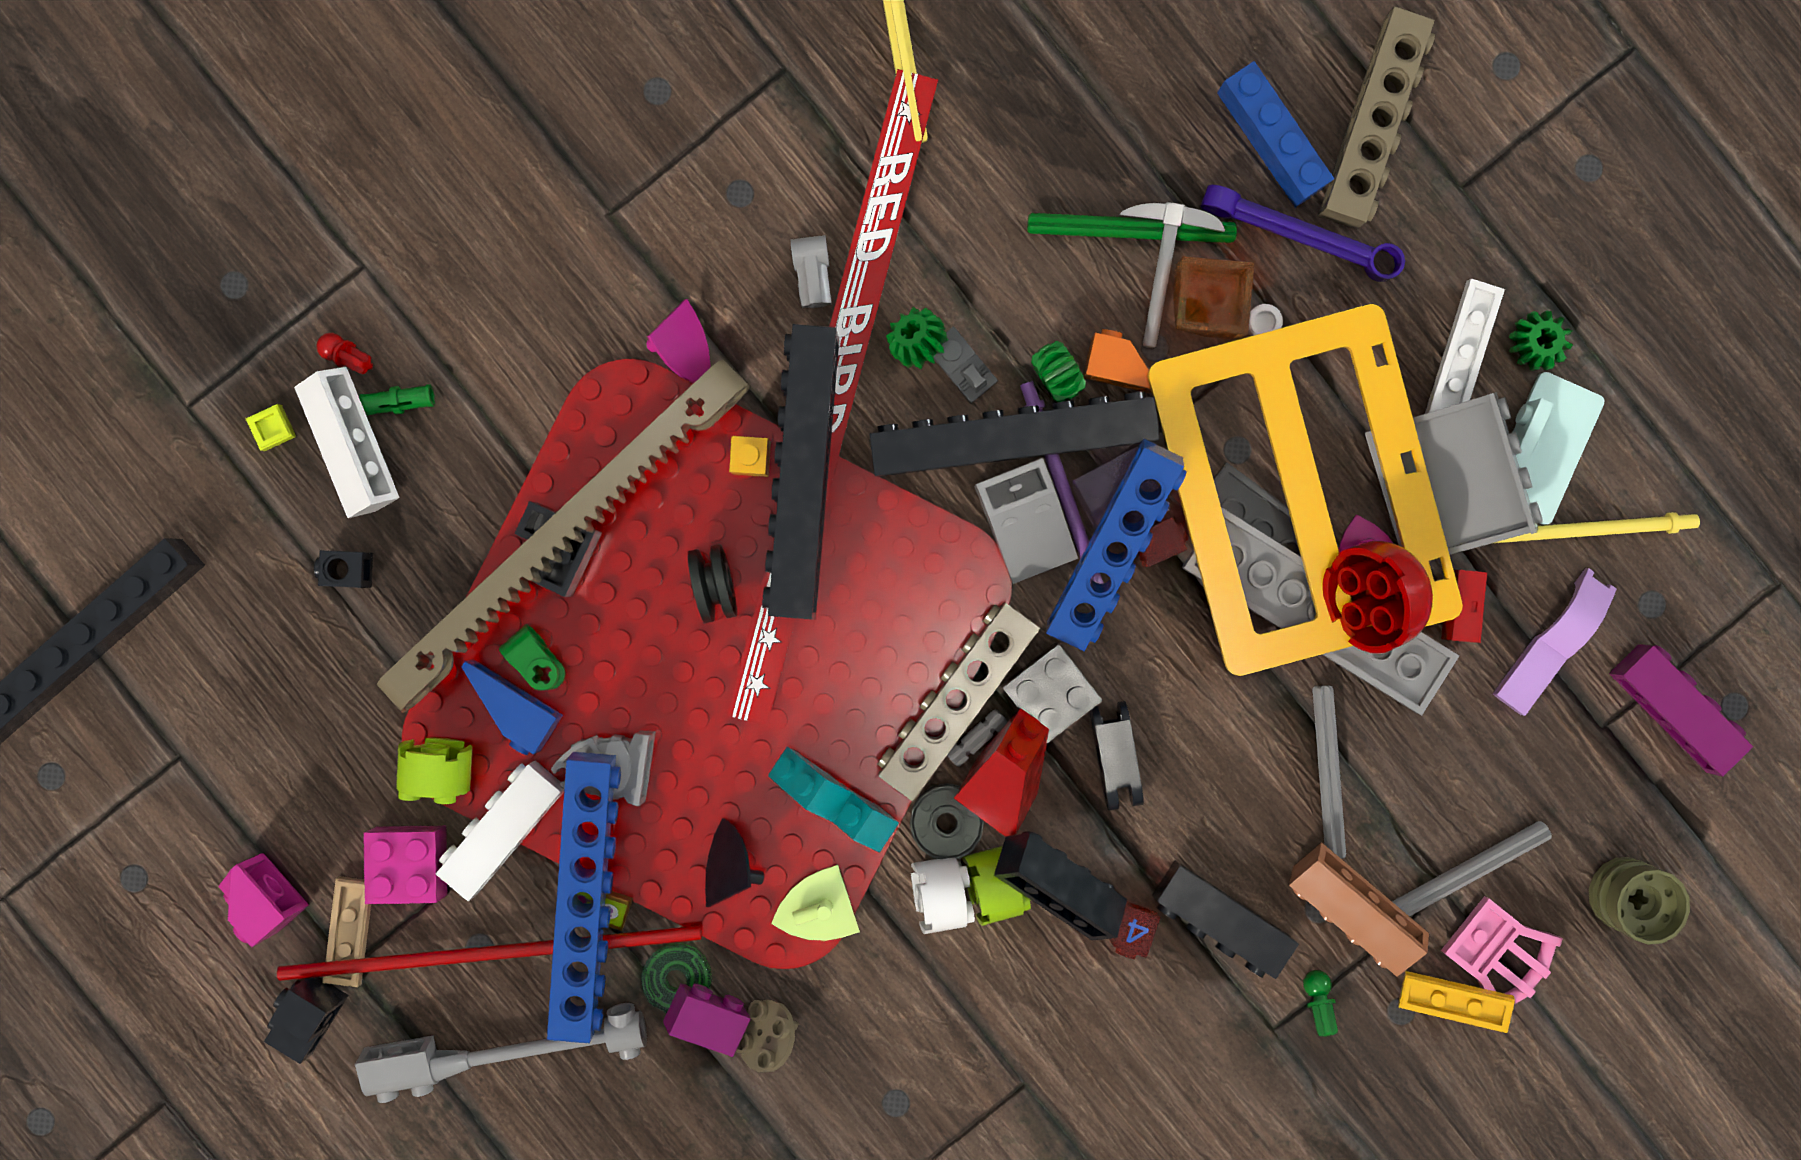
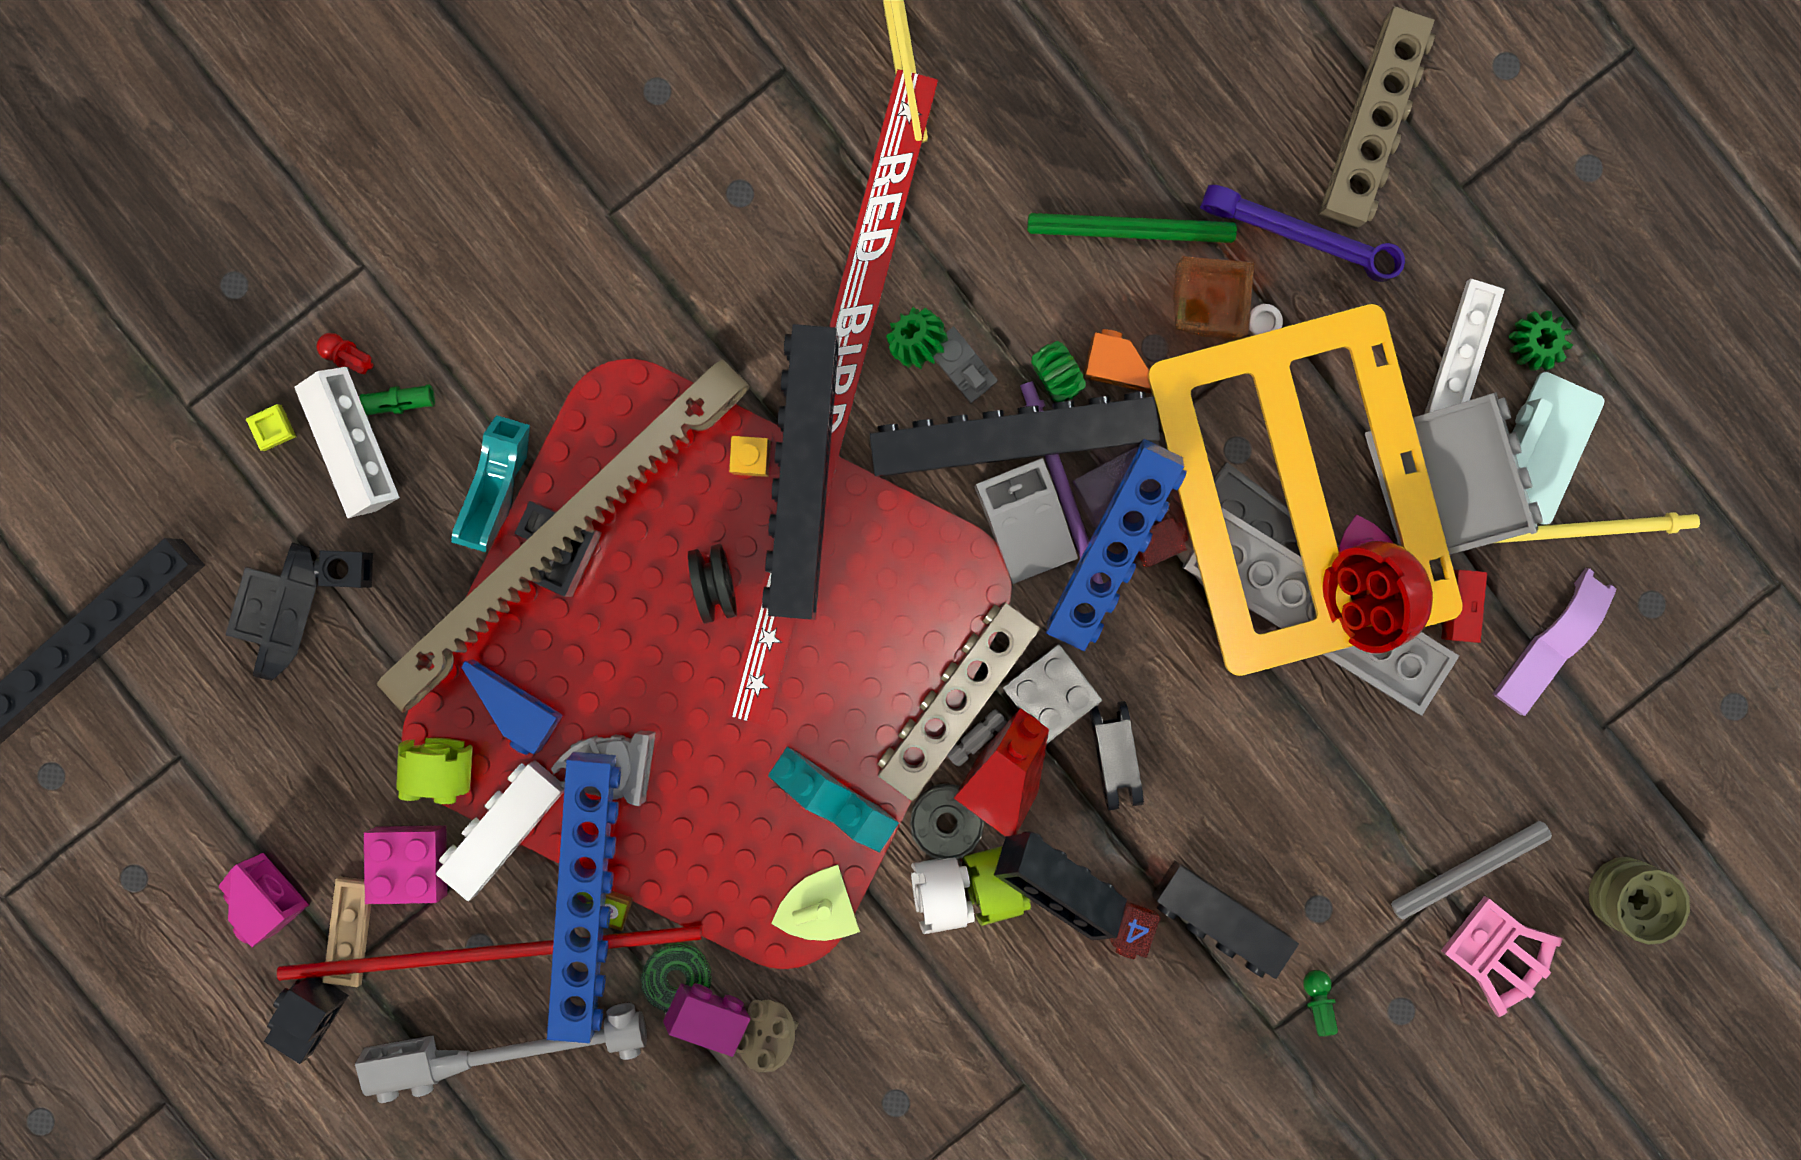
green piece [499,624,566,691] -> none
dark pink shield [647,299,711,383] -> none
black shield [705,818,764,907] -> none
light grey piece [790,235,832,308] -> none
light grey piece [1119,202,1225,348] -> none
blue brick [1217,61,1334,208] -> none
nougat brick [1289,842,1429,977] -> none
light grey axle [1312,685,1346,859] -> none
yellow tile [1398,971,1515,1033] -> none
magenta brick [1609,644,1753,777] -> none
none -> black plate [226,542,317,681]
none -> teal arch [451,415,530,552]

